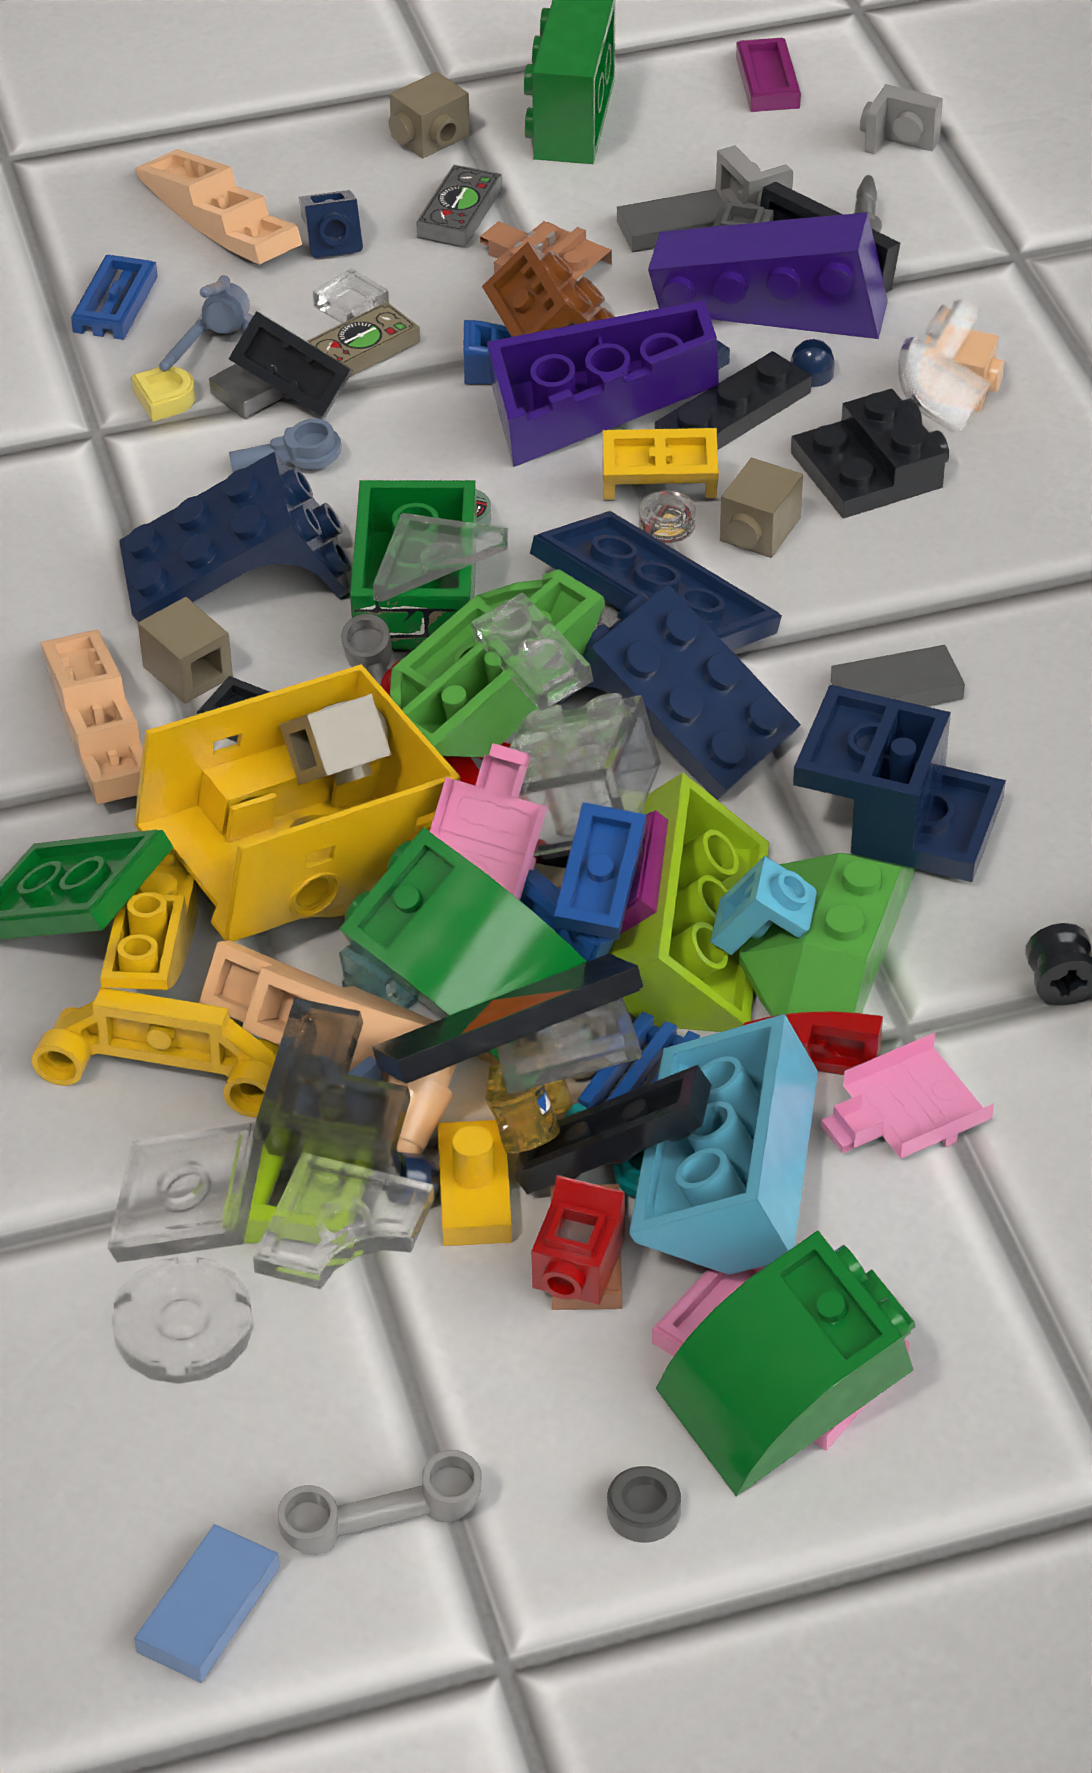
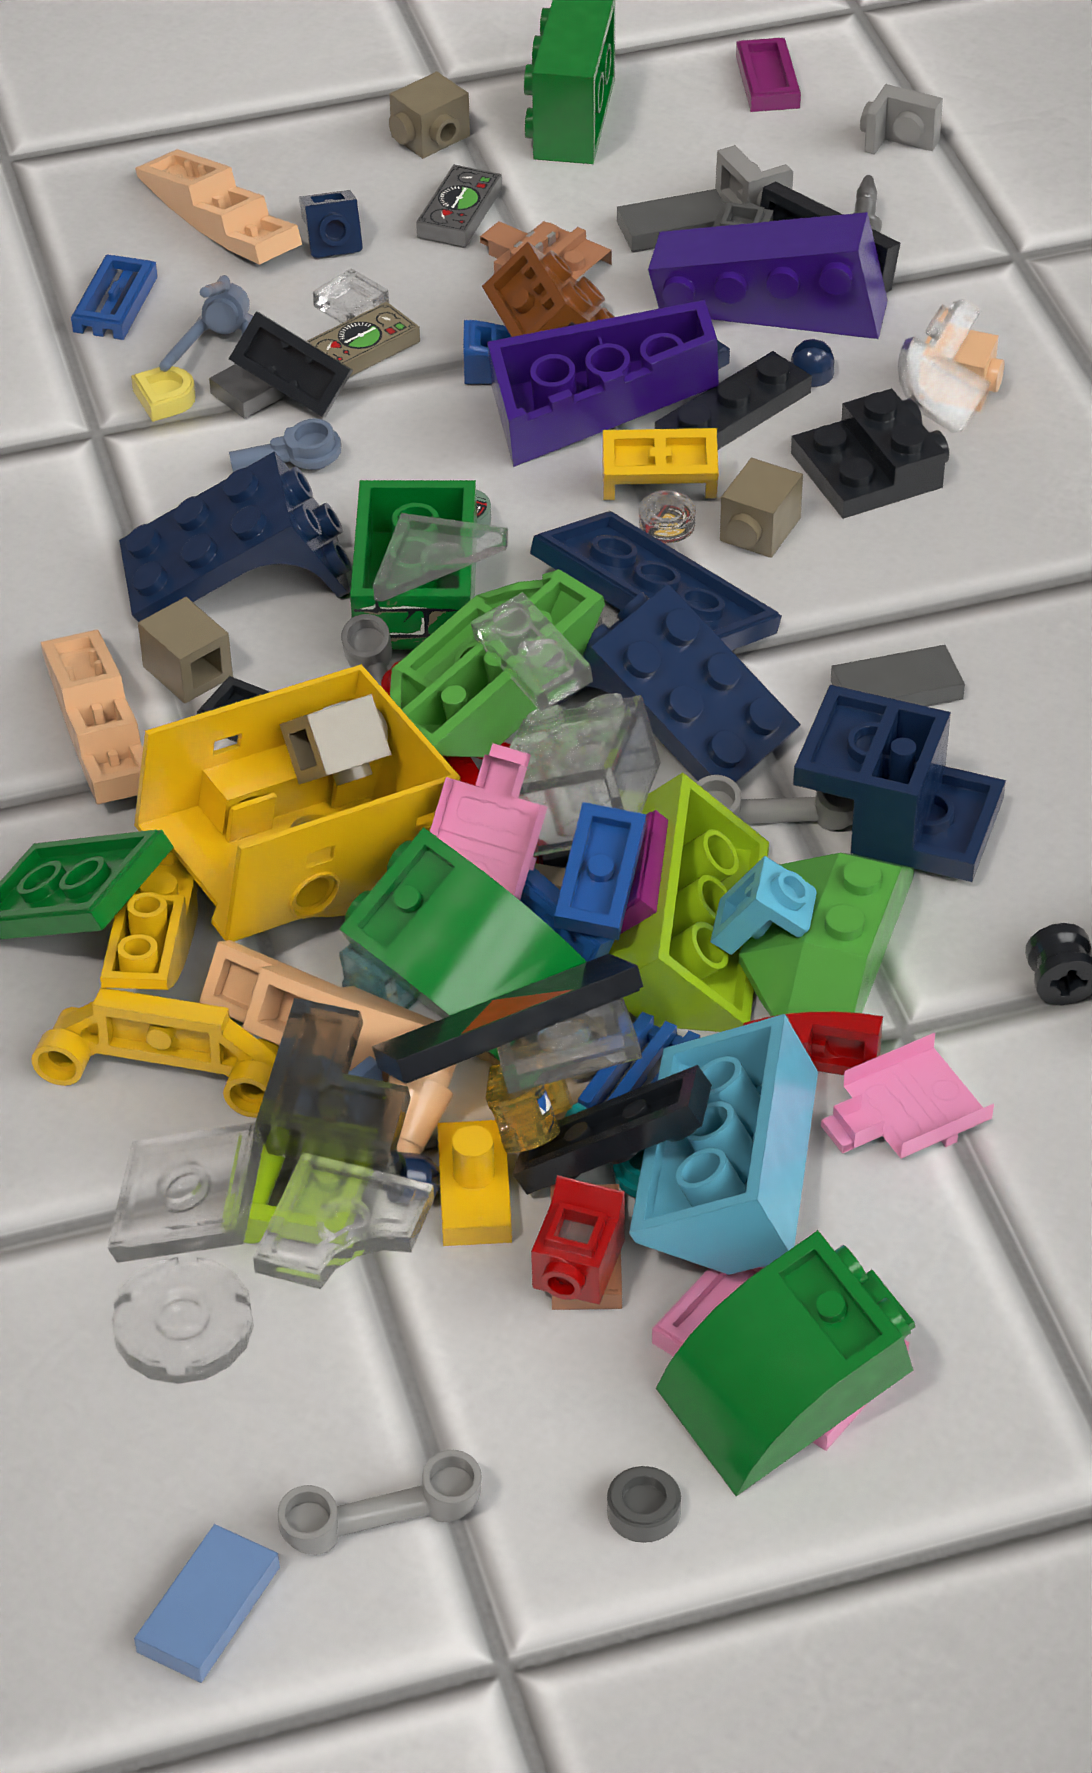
none -> light grey bar [697,775,854,830]

